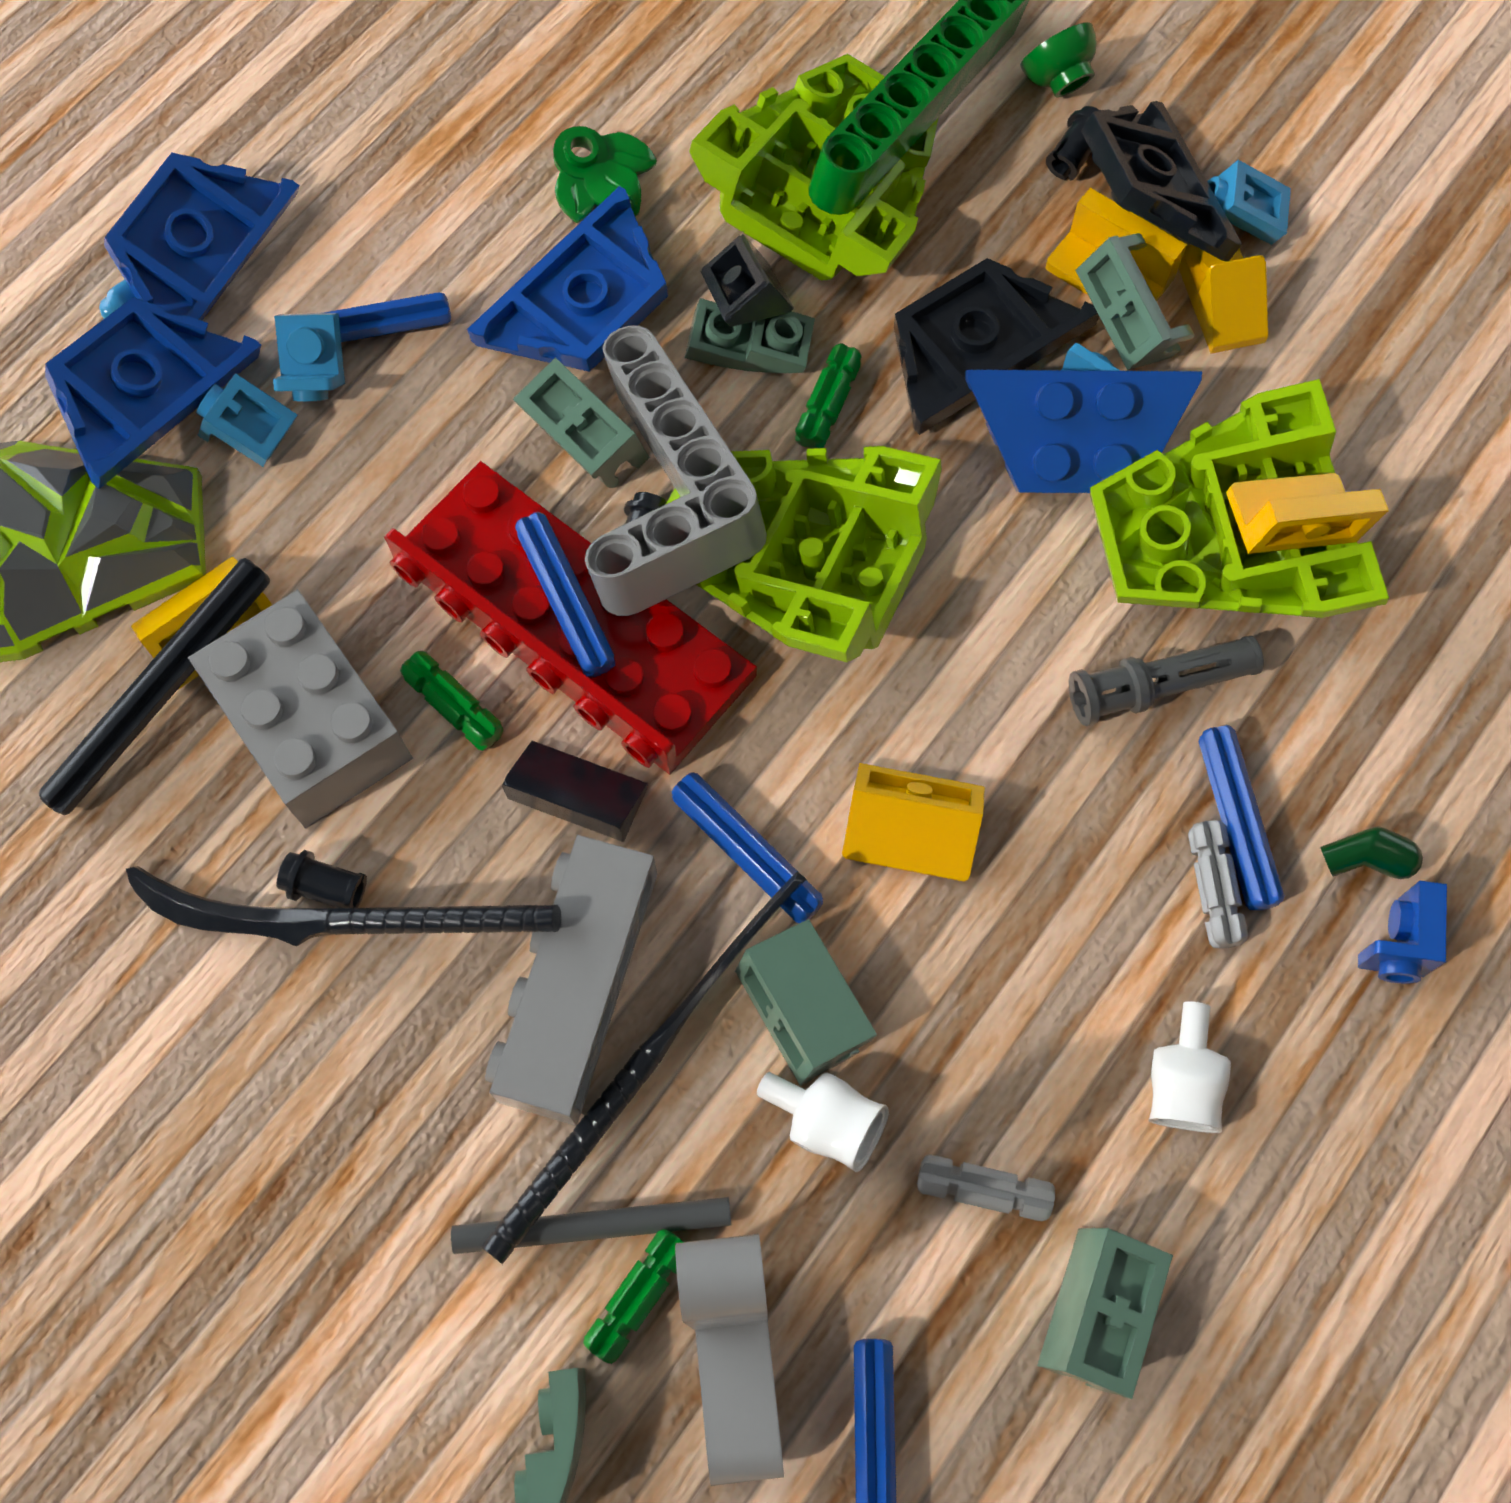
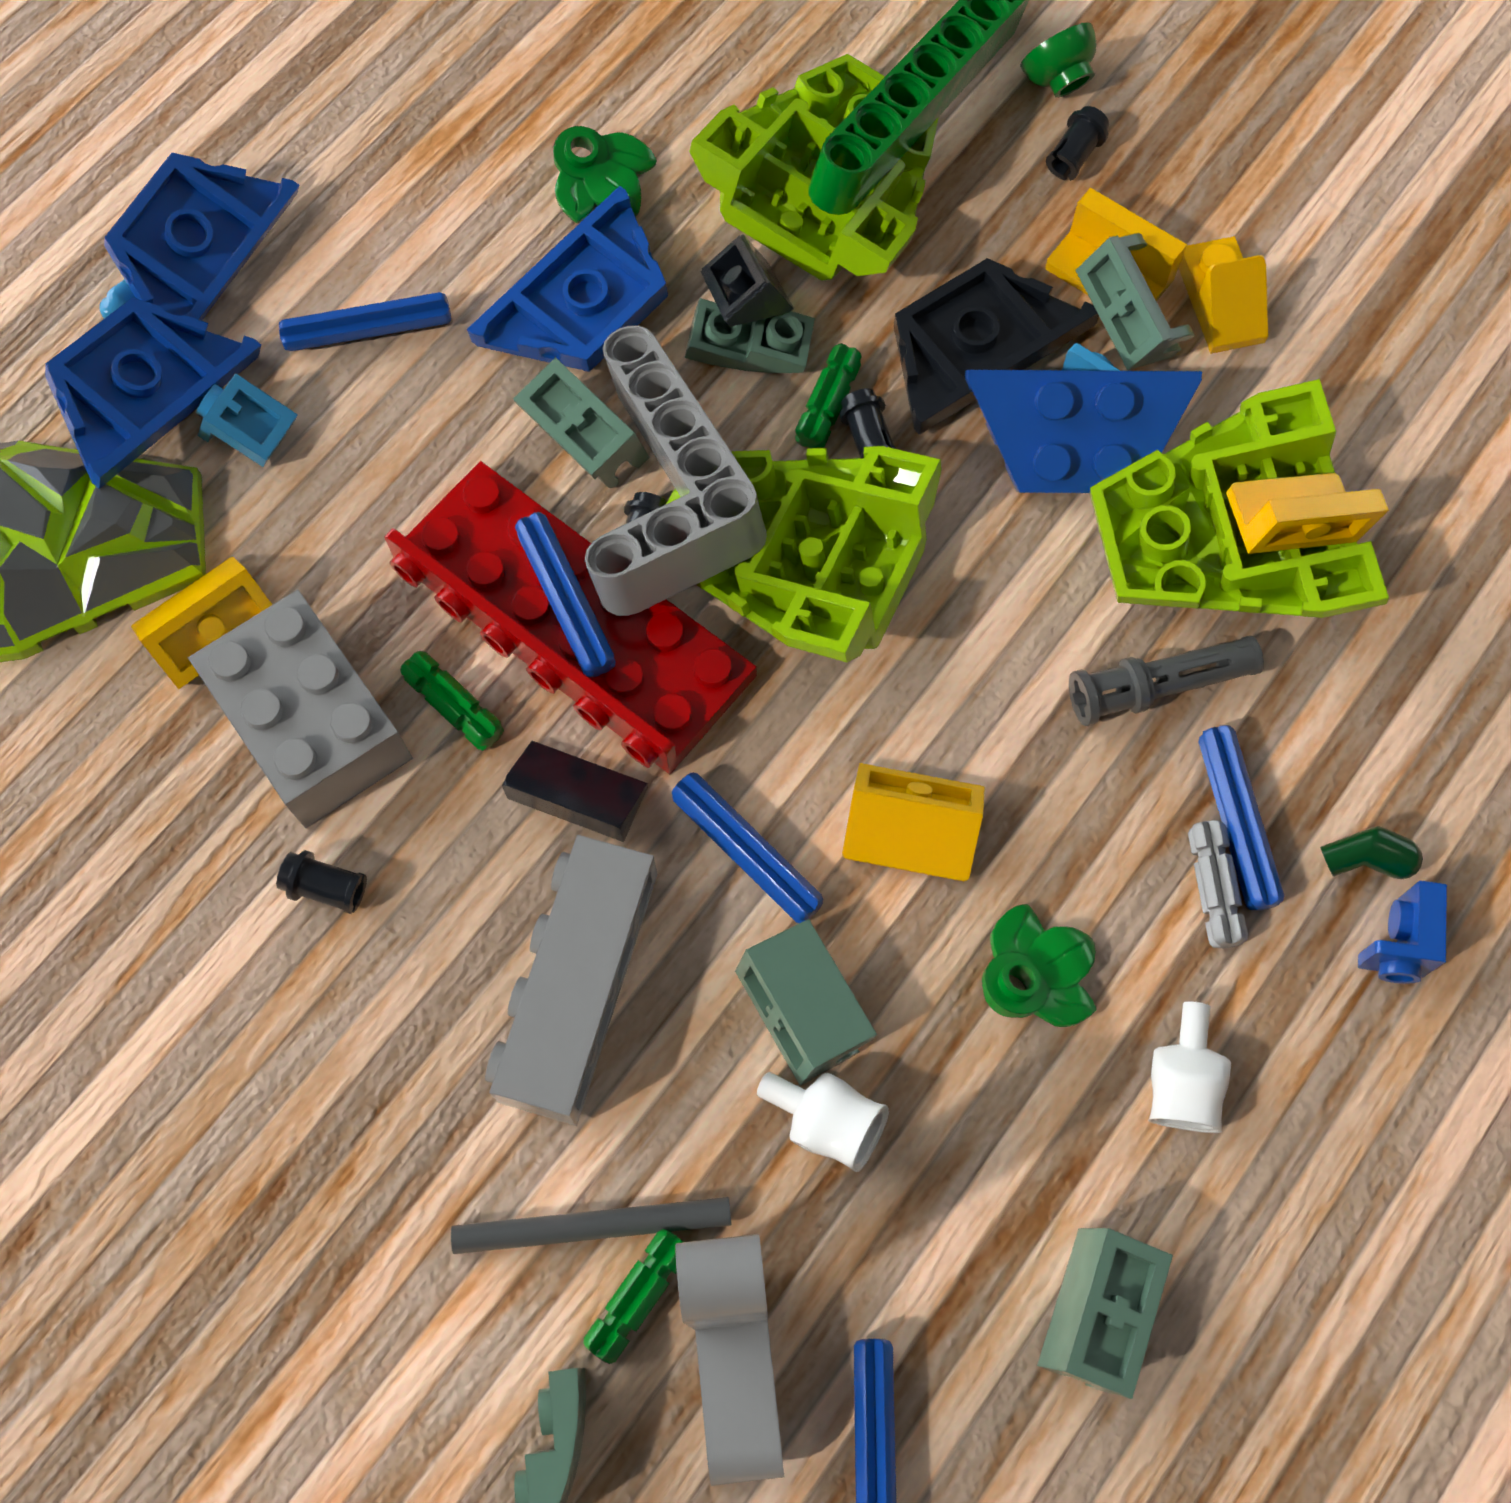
black axle [39,558,270,815] -> none
black piece [126,866,561,947] -> none
dark azure bracket [273,313,345,402] -> none
black piece [481,871,807,1265] -> none
light grey axle [917,1155,1055,1221] -> none
black wing [1081,101,1242,262] -> none
dark azure bracket [1207,160,1291,245] -> none
none -> black pin [839,388,897,458]
none -> green plate [982,904,1097,1027]

